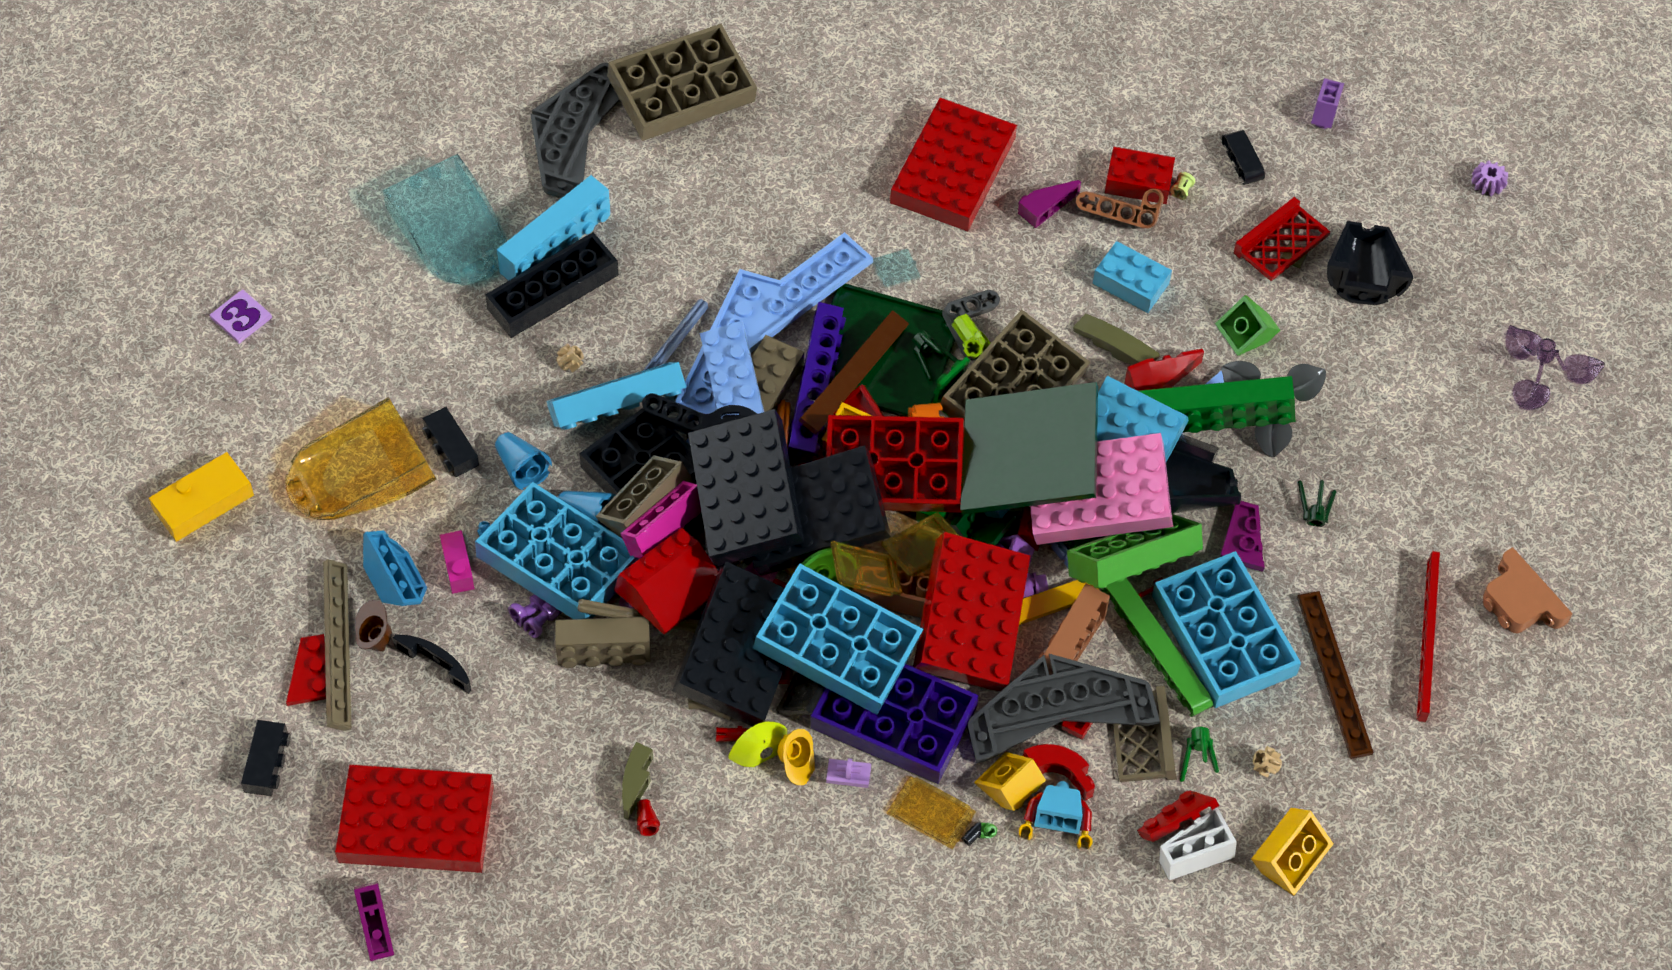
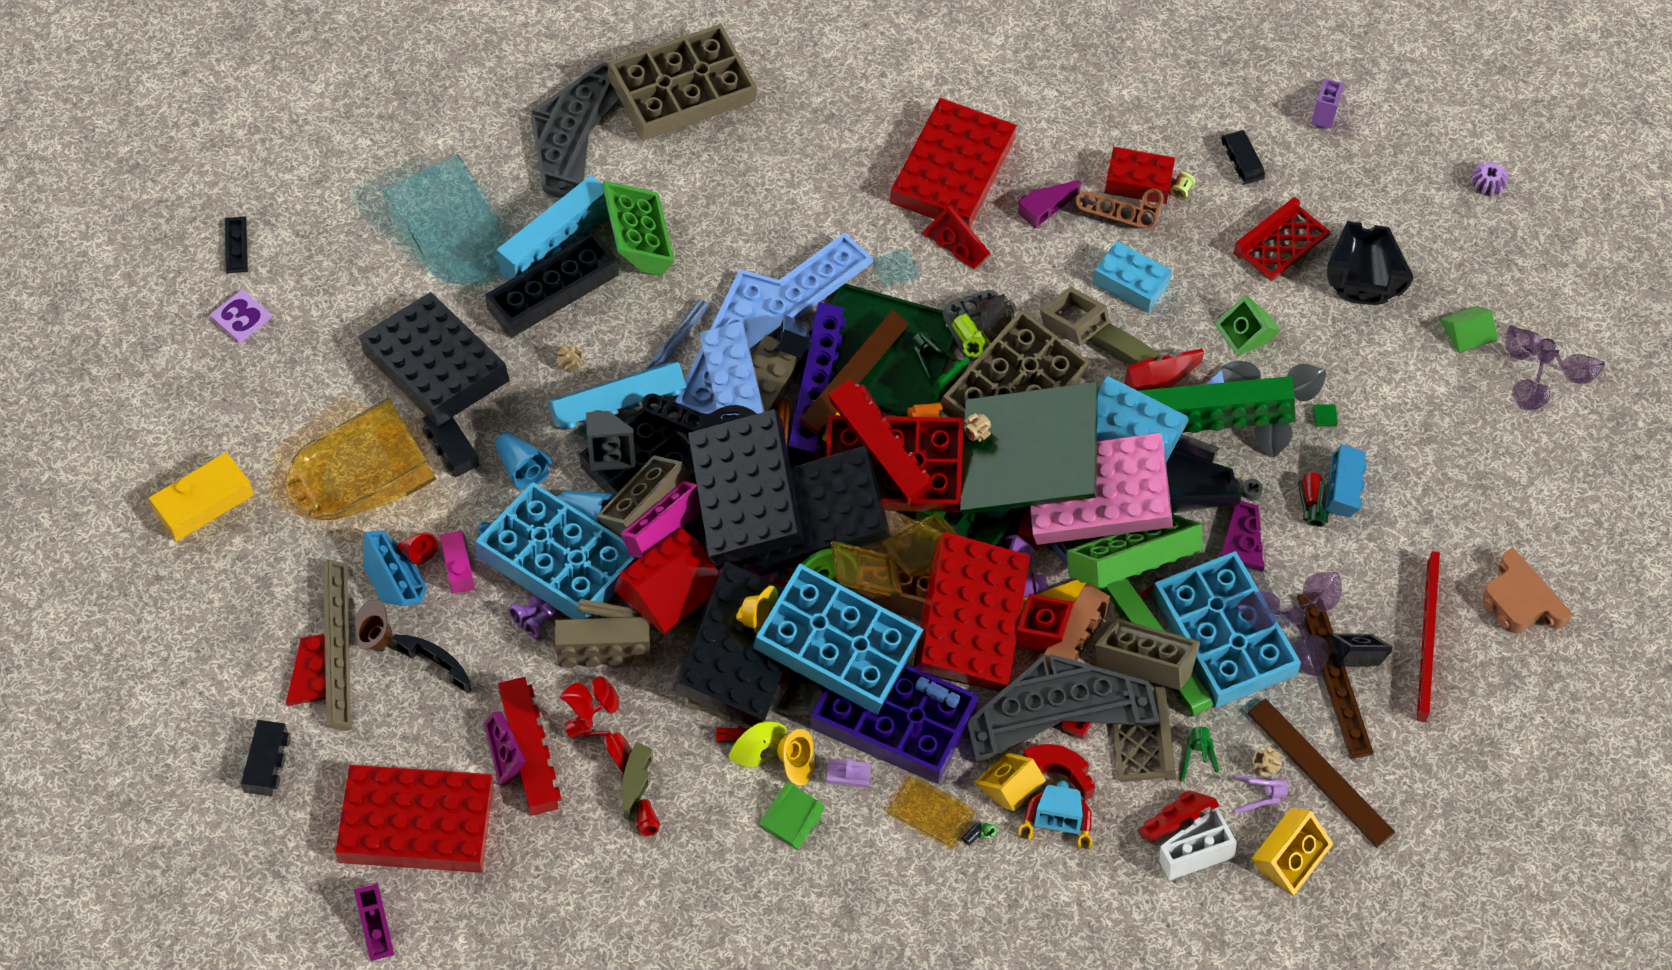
none -> black tile [225,216,248,274]
none -> black brick [359,292,510,427]
none -> red piece [396,532,438,564]
none -> magenta wing [484,712,526,785]
none -> red brick [498,677,562,816]
none -> red plant [560,676,631,775]
none -> dark grey slope [586,410,636,471]
none -> bright green slope [602,181,674,276]
none -> yellow piece [736,586,778,634]
none -> bright green slope [759,783,825,850]
none -> black brick [777,315,812,359]
none -> red brick [828,379,931,505]
none -> medium blue axle [915,677,960,708]
none -> red wing [921,205,991,269]
none -> tan gear [963,413,991,442]
none -> clear smoke slope [981,293,1016,343]
none -> red slope [1017,594,1074,651]
none -> dark tan window [1040,286,1110,346]
none -> dark tan slope [1095,618,1200,690]
none -> lavender plant [1233,775,1288,813]
none -> clear purple plant [1237,571,1342,676]
none -> dark grey bush [1242,479,1263,501]
none -> reddish brown tile [1248,698,1395,848]
none -> red cone [1301,472,1324,507]
none -> green tile [1313,404,1338,427]
none -> dark azure brick [1325,444,1367,517]
none -> black slope [1330,634,1393,667]
none -> bright green slope [1439,306,1498,353]

